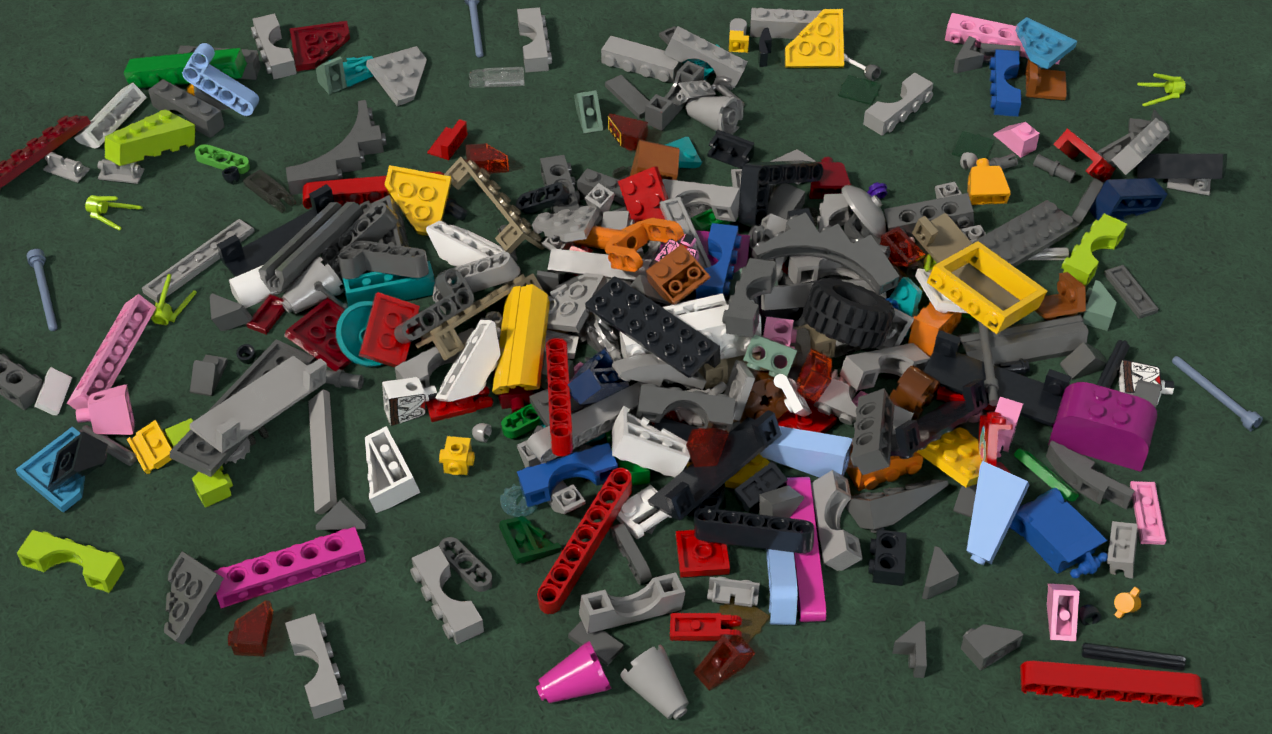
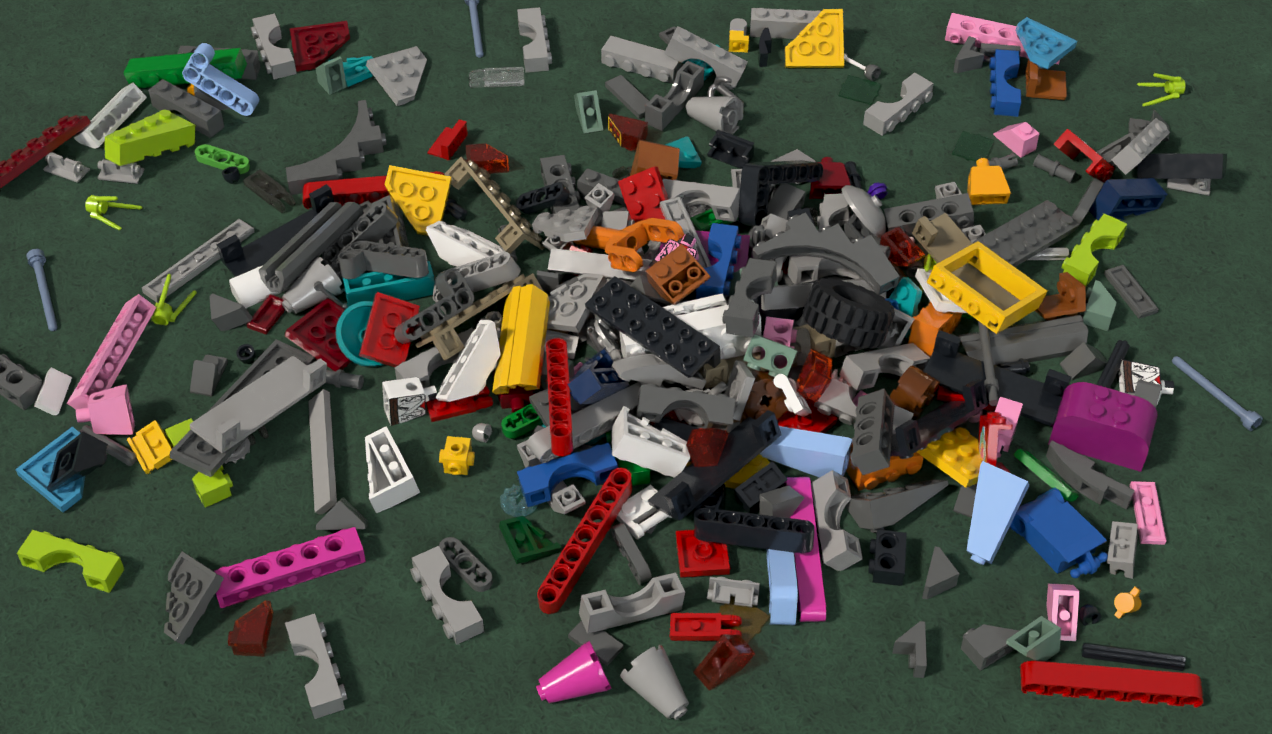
light grey hinge [677,80,716,103] -> none
light grey hinge [960,152,978,170] -> none
none -> black axle [844,161,862,189]
none -> sand green slope [1006,616,1061,662]

